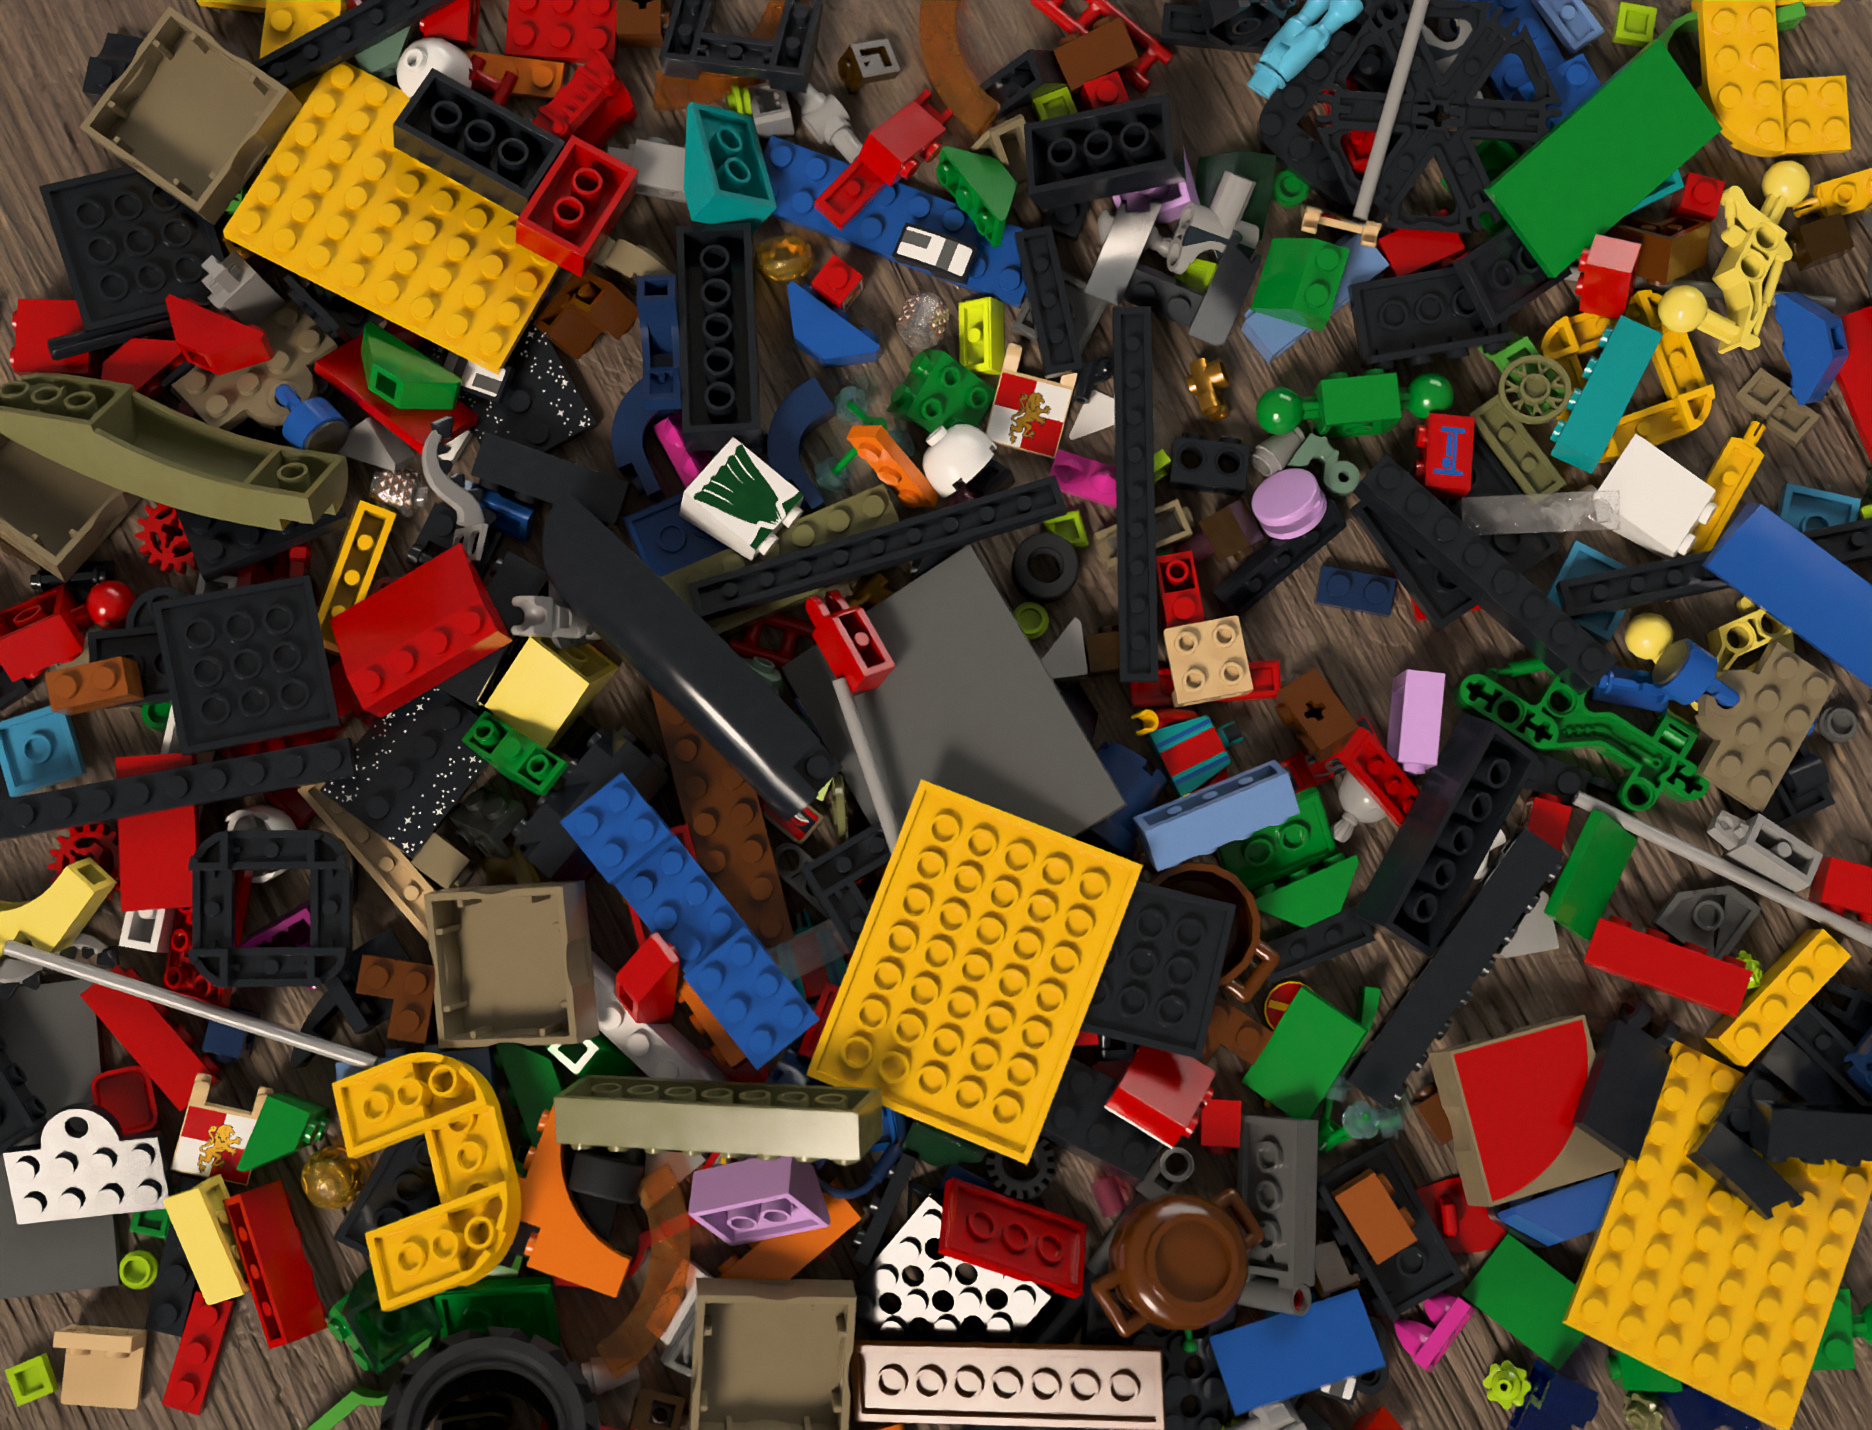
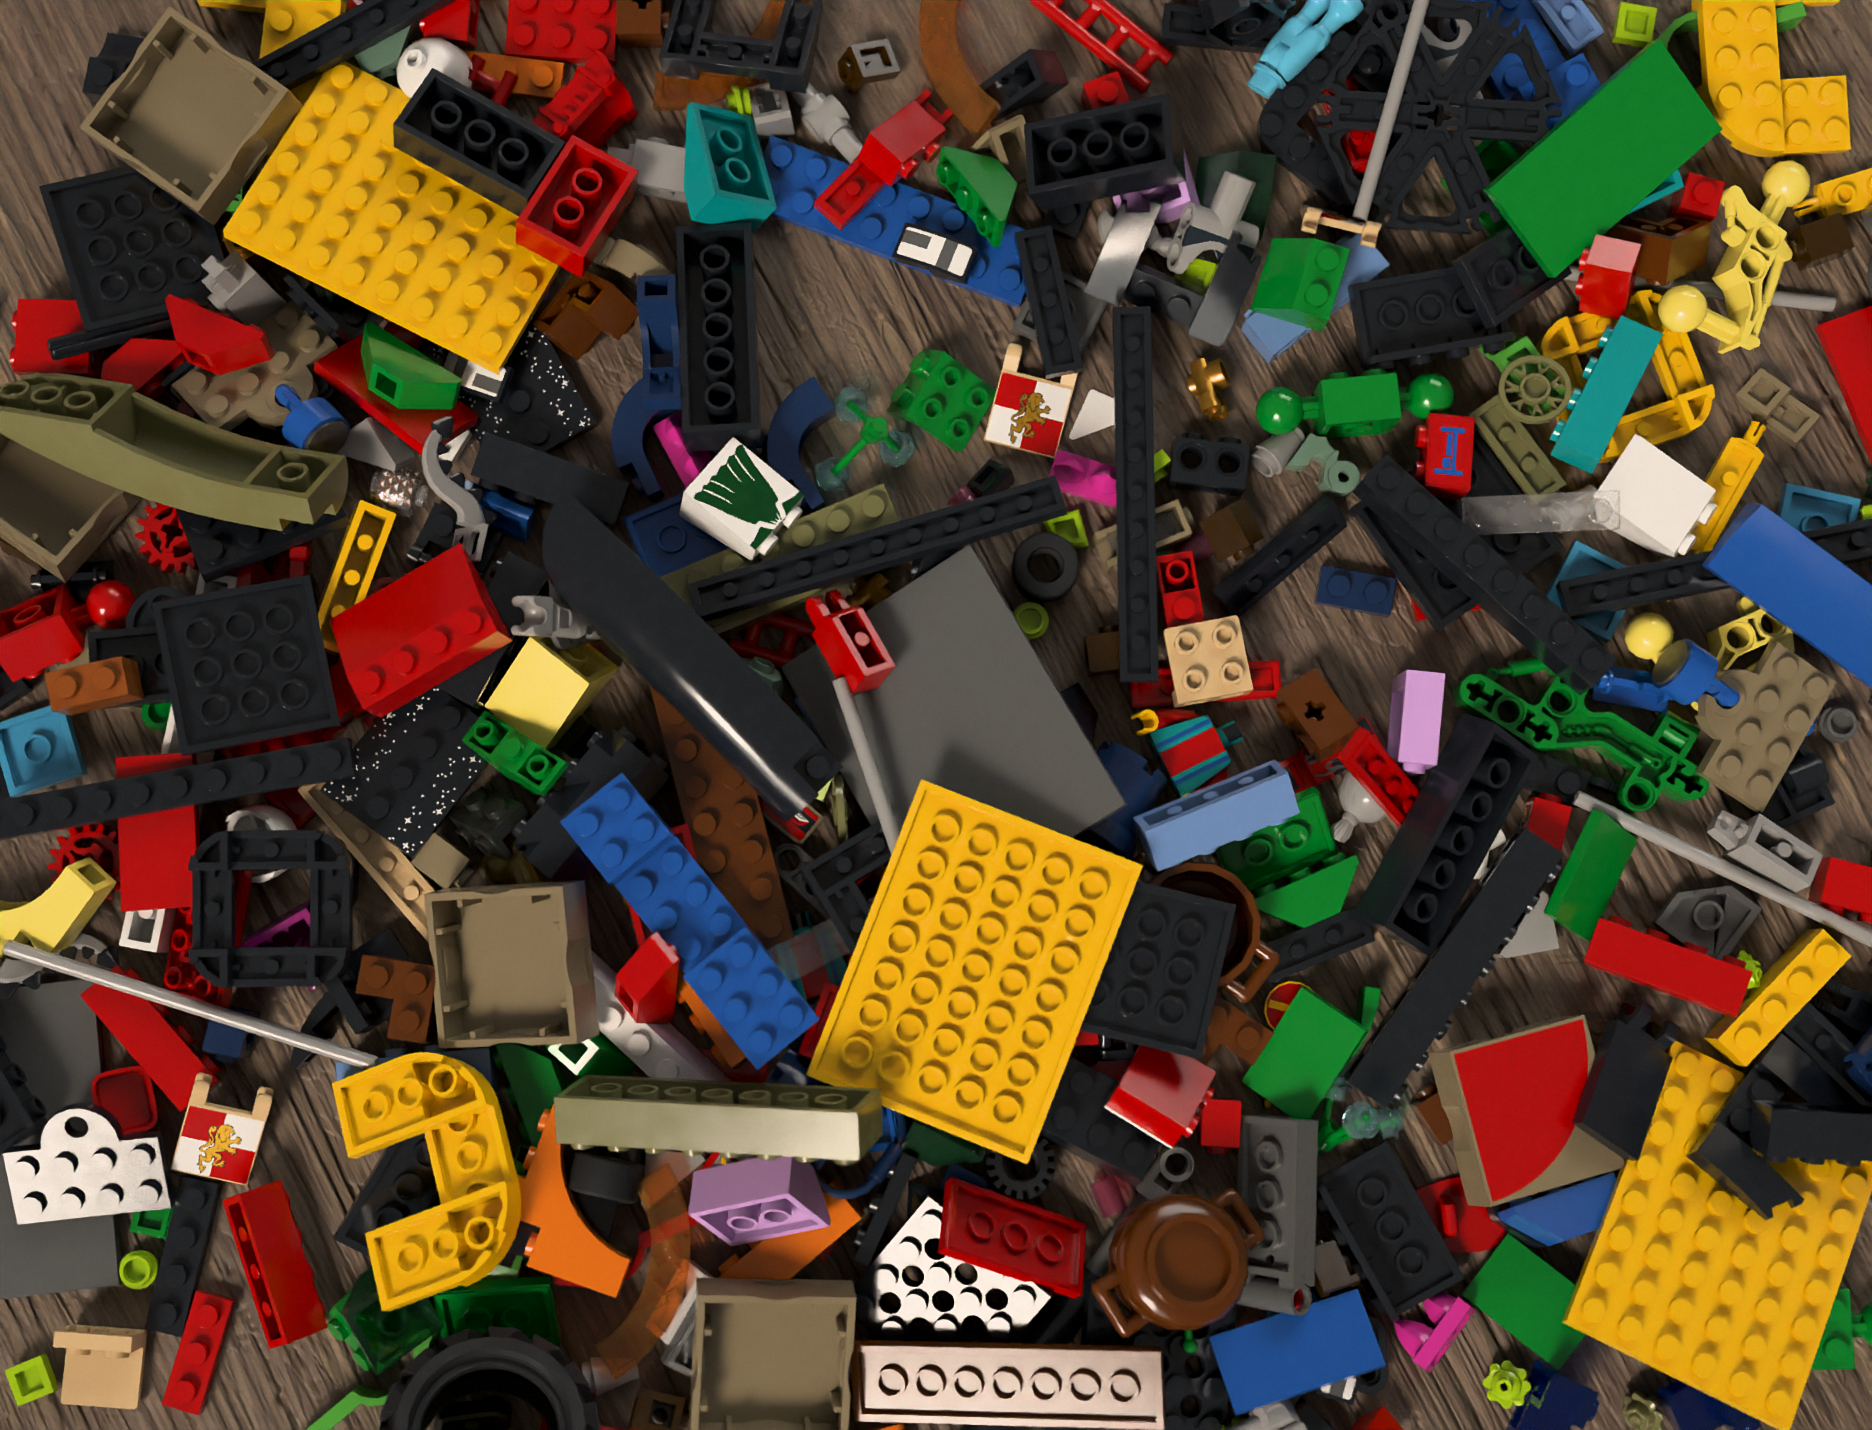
light yellow panel [163,1174,250,1305] -> none
green slope [237,1091,330,1172] -> none
clear yellow hair [301,1145,365,1210] -> none
clear yellow hair [755,235,813,282] -> none
blue slope [787,280,882,368] -> none
red brick [811,254,865,313] -> none
orange plate [846,425,940,508] -> none
clear head [896,293,950,350] -> none
white cylinder [922,424,997,498] -> none
neon yellow slope [958,297,1005,375] -> none
lime plate [1032,86,1078,121] -> none
light grey slope [1041,617,1088,682] -> none
reddish brown brick [1053,16,1142,96] -> none
black arm [1072,356,1113,404] -> none
lavender head [1251,468,1327,540] -> none
green tile [1271,169,1309,209] -> none
dark orange brick [1330,1168,1417,1265] -> none
red brick [1376,209,1465,278] -> none
green slope [1605,1345,1683,1392] -> none
blue slope [1774,291,1849,406] -> none

